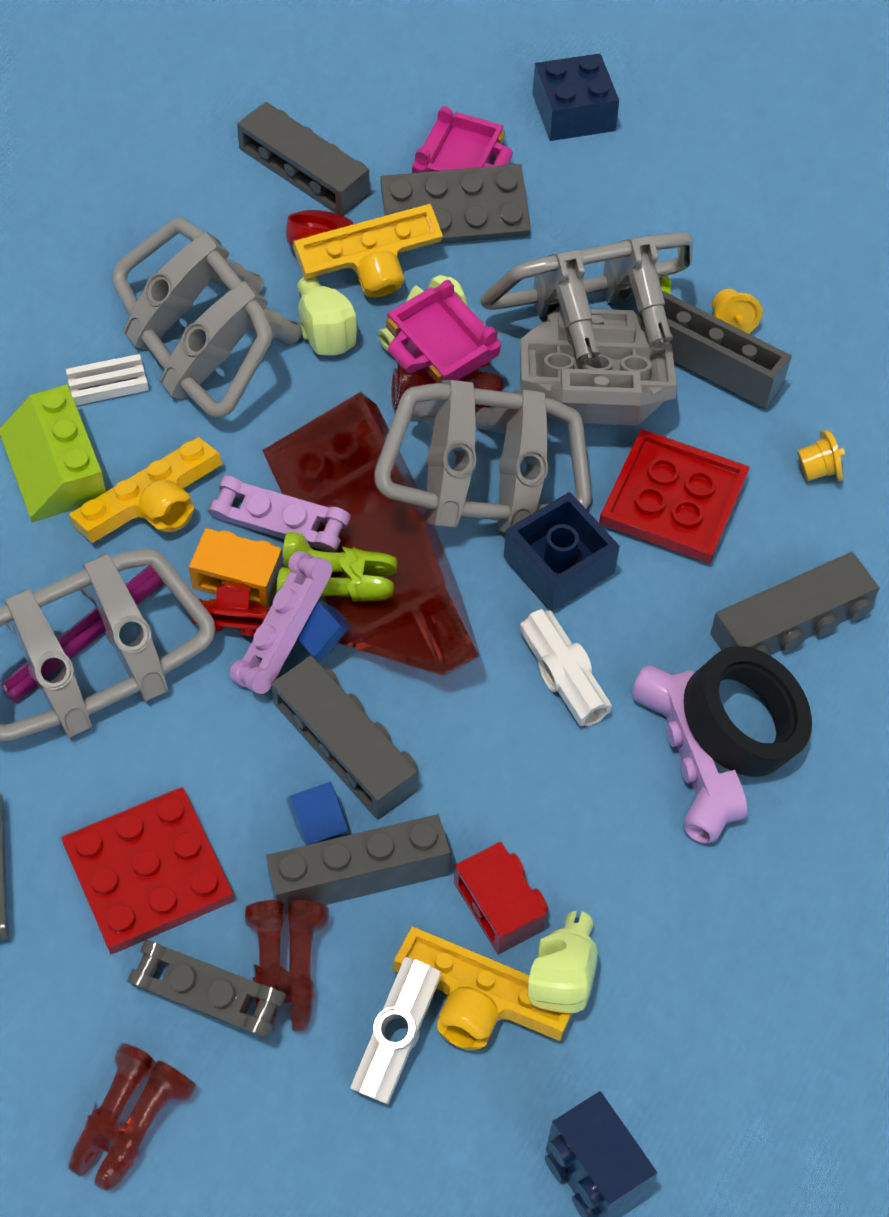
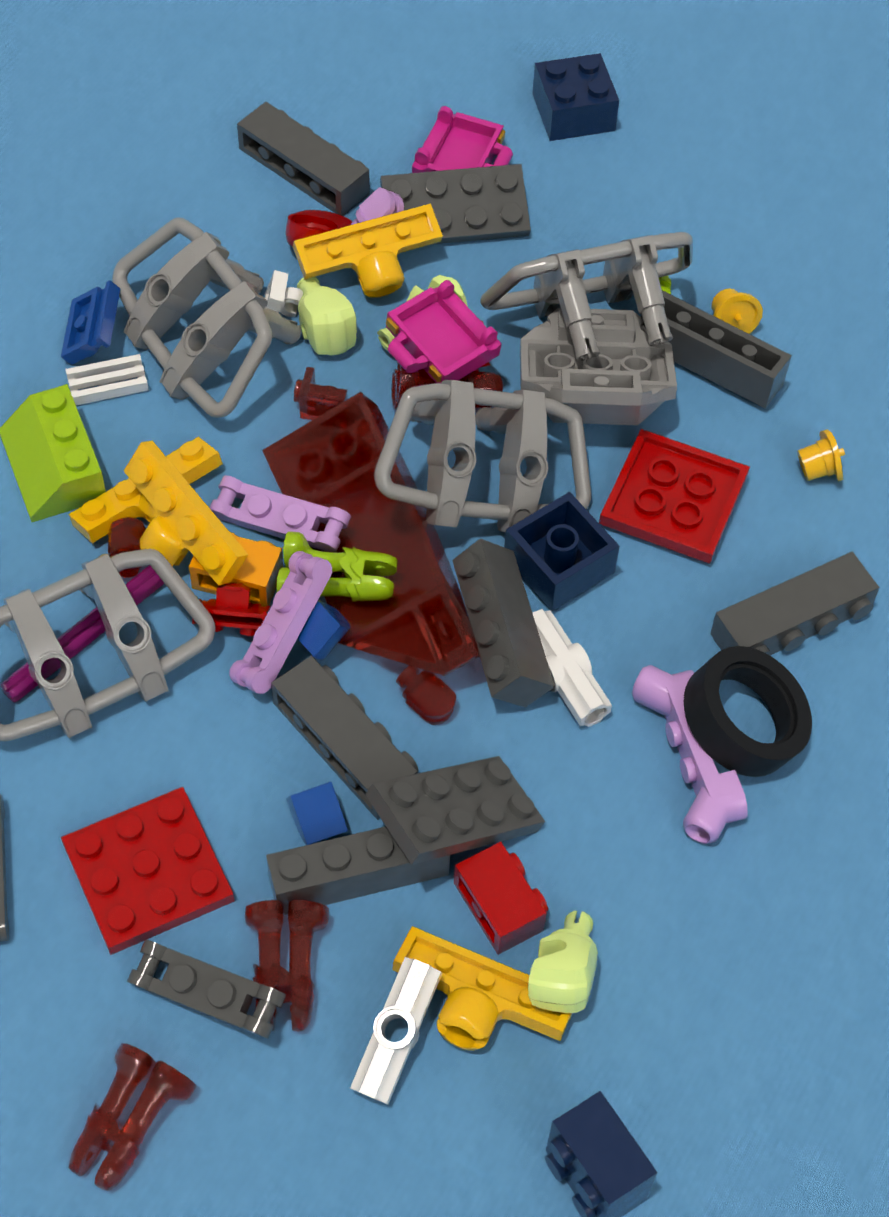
none -> blue plate [61,280,121,365]
none -> clear red arm [108,517,146,578]
none -> yellow plate [124,440,249,586]
none -> white tile [264,270,303,317]
none -> clear red bracket [294,367,348,426]
none -> lavender arm [351,187,404,225]
none -> dark grey plate [365,756,546,865]
none -> clear red arm [396,664,456,725]
none -> dark grey brick [452,538,555,708]

